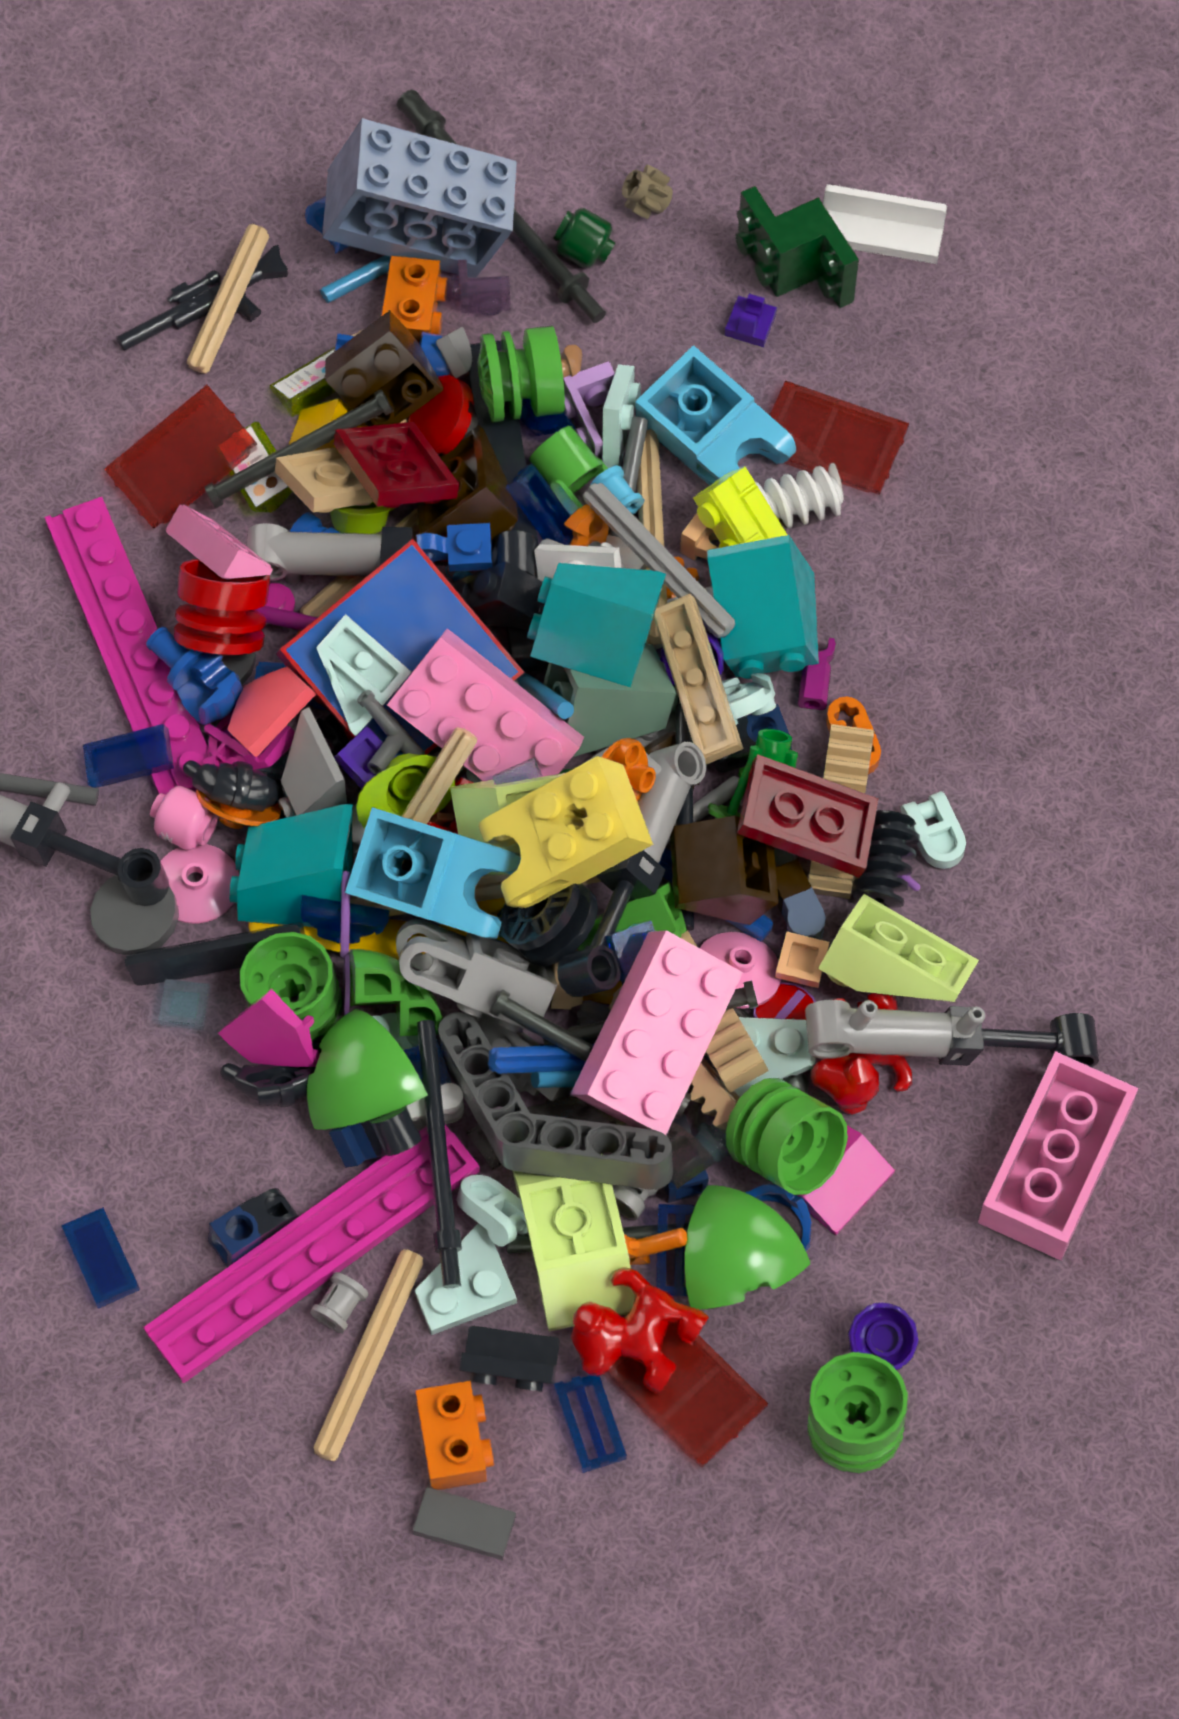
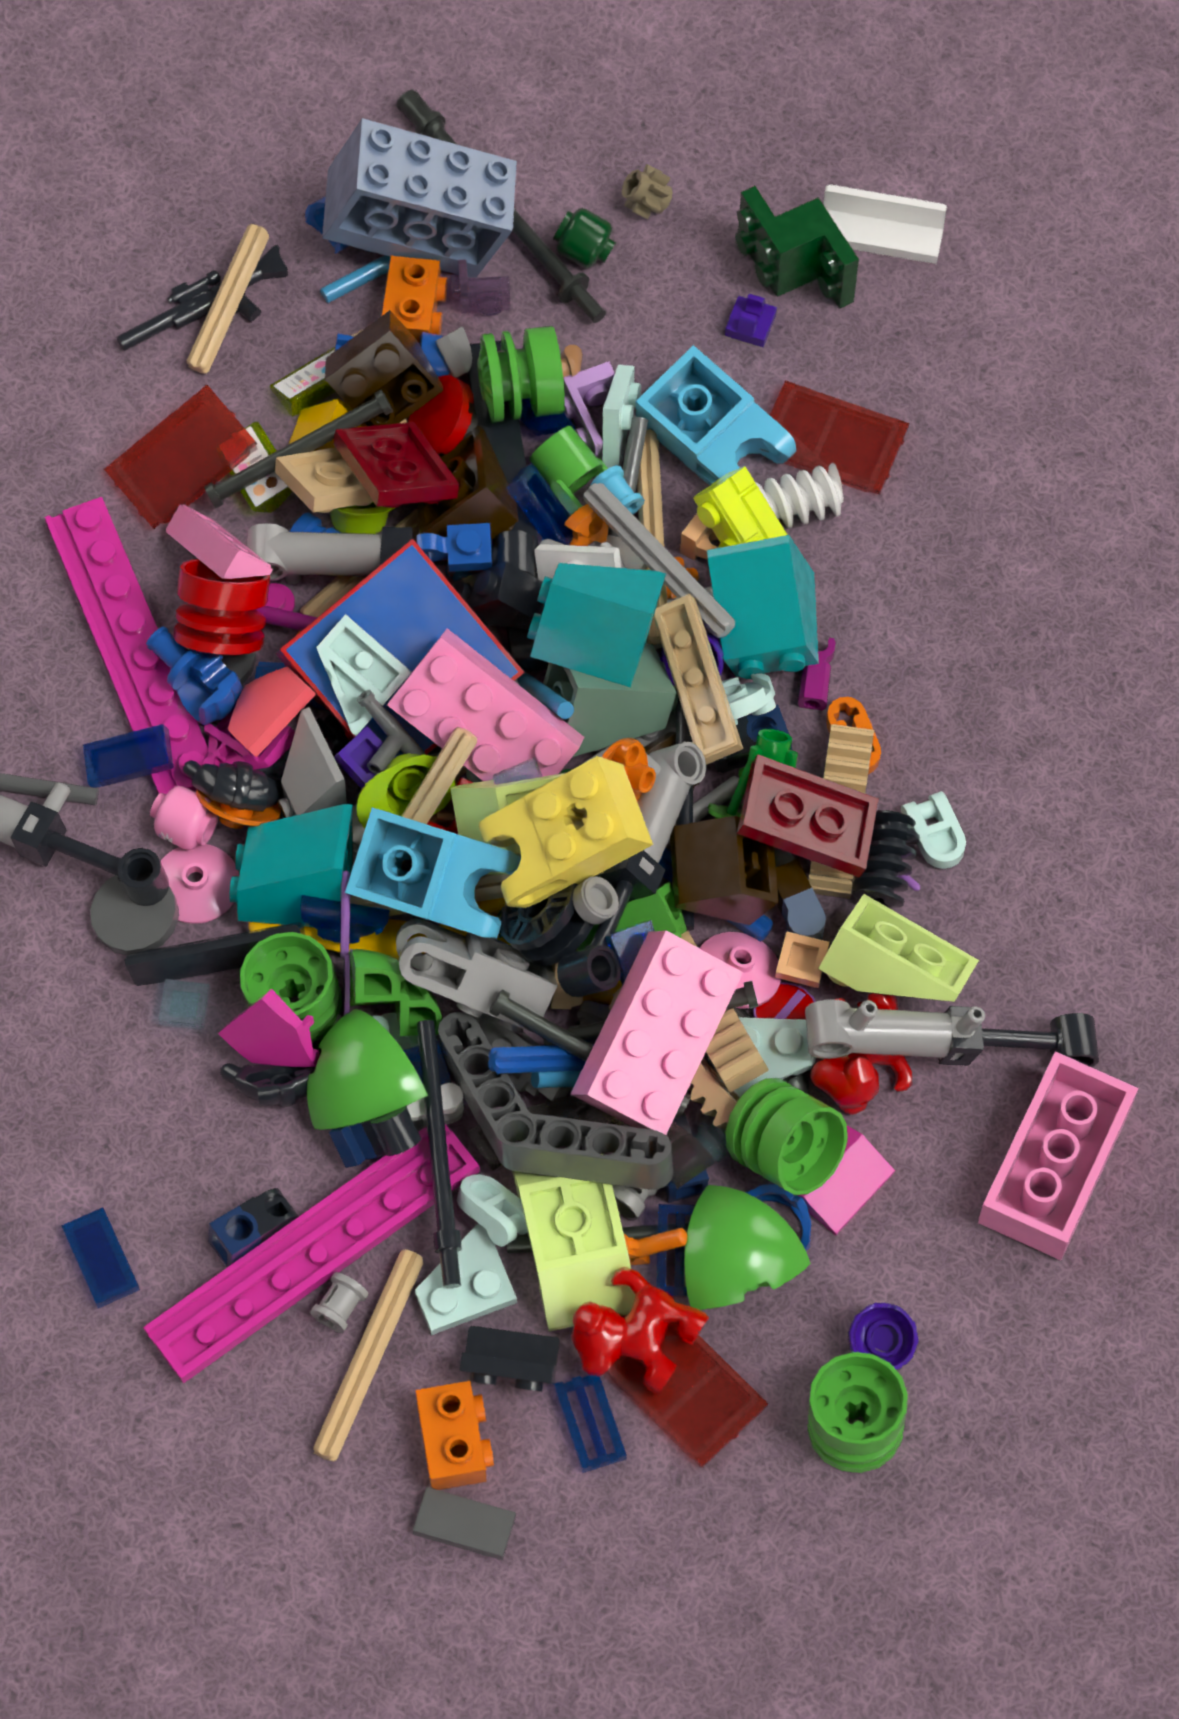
none -> light grey tile [572,876,619,924]

